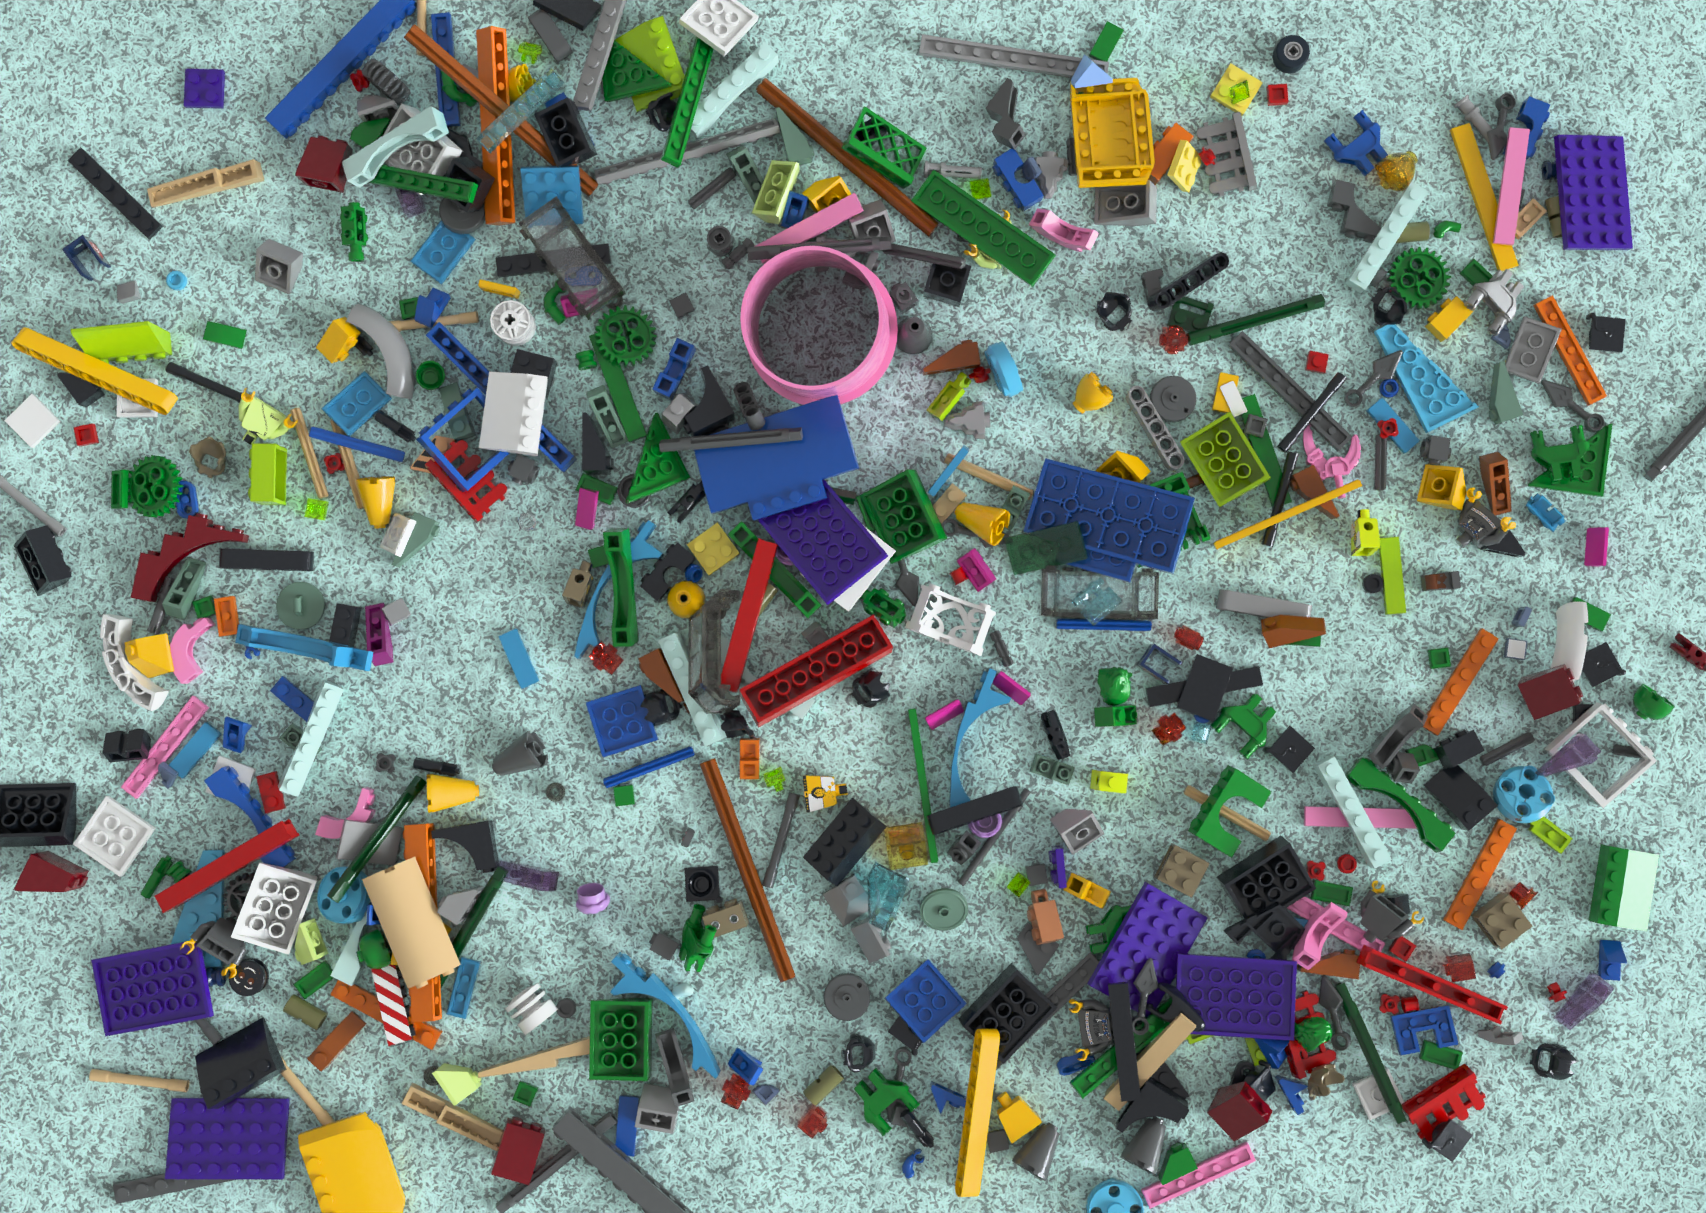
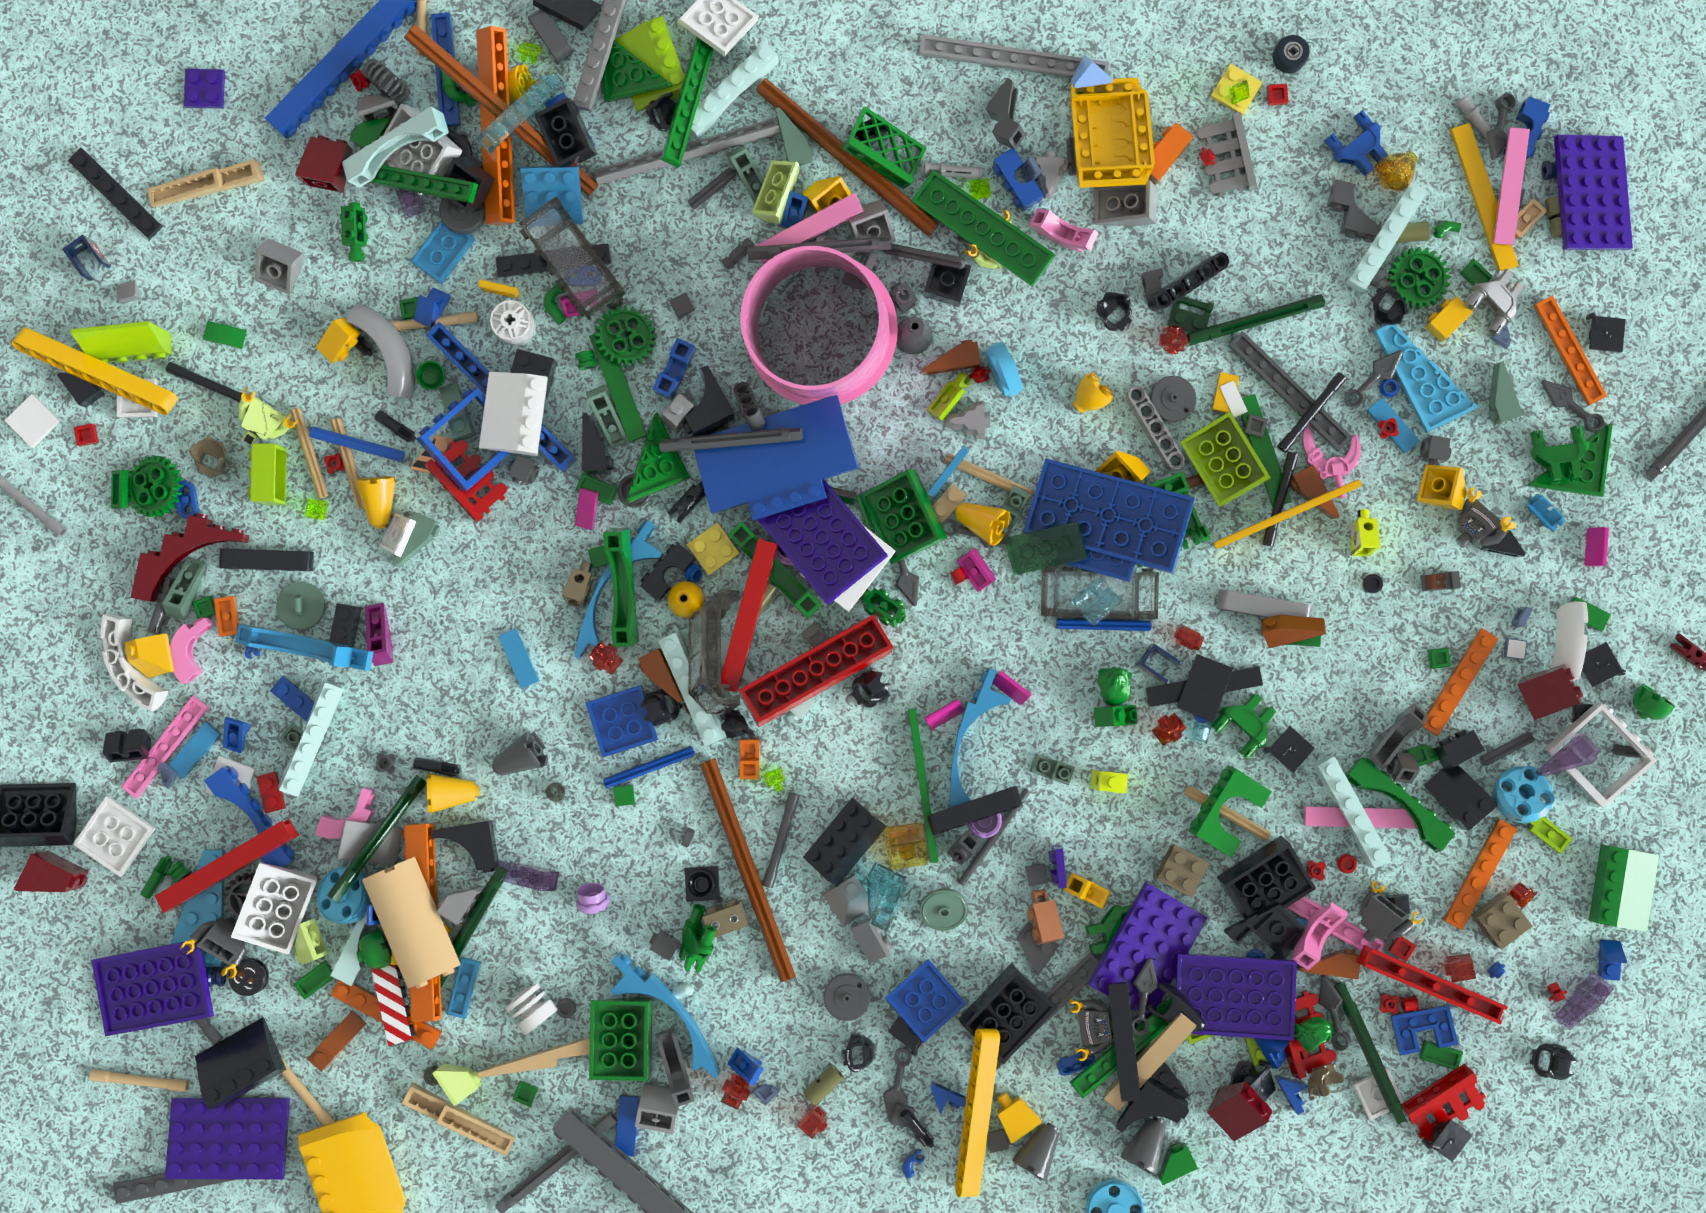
black slope [14,525,72,596] -> none
medium azure tile [166,271,187,291] -> none
olive pin [283,994,328,1030] -> none
dark azure tile [321,371,392,436] -> none
light grey slope [381,598,411,626] -> none
dark red slope [491,1117,545,1185] -> none
dark grey wheel [707,226,733,257] -> none
torso [803,775,848,813] -> none
green connector [854,1068,920,1136] -> none
white fence [905,583,996,656] -> none
dark grey axle [990,630,1013,667] -> none
clear neon green slope [1007,872,1031,897] -> none
black hinge [1041,710,1070,760] -> none
light grey slope [1050,809,1104,855] -> none
green tile [1089,21,1124,62] -> none
bright pink tile [1141,1141,1256,1209] -> none
light yellow plate [1167,140,1201,192] -> none
red plate [1305,351,1329,374] -> none
green tile [1310,880,1353,907] -> none
dark grey axle [1375,434,1387,490] -> none
lime tile [1379,537,1406,615] -> none
light grey slope [1477,1026,1523,1045] -> none
dark orange slope [1479,451,1512,516] -> none
light grey tile [1505,316,1562,384] -> none

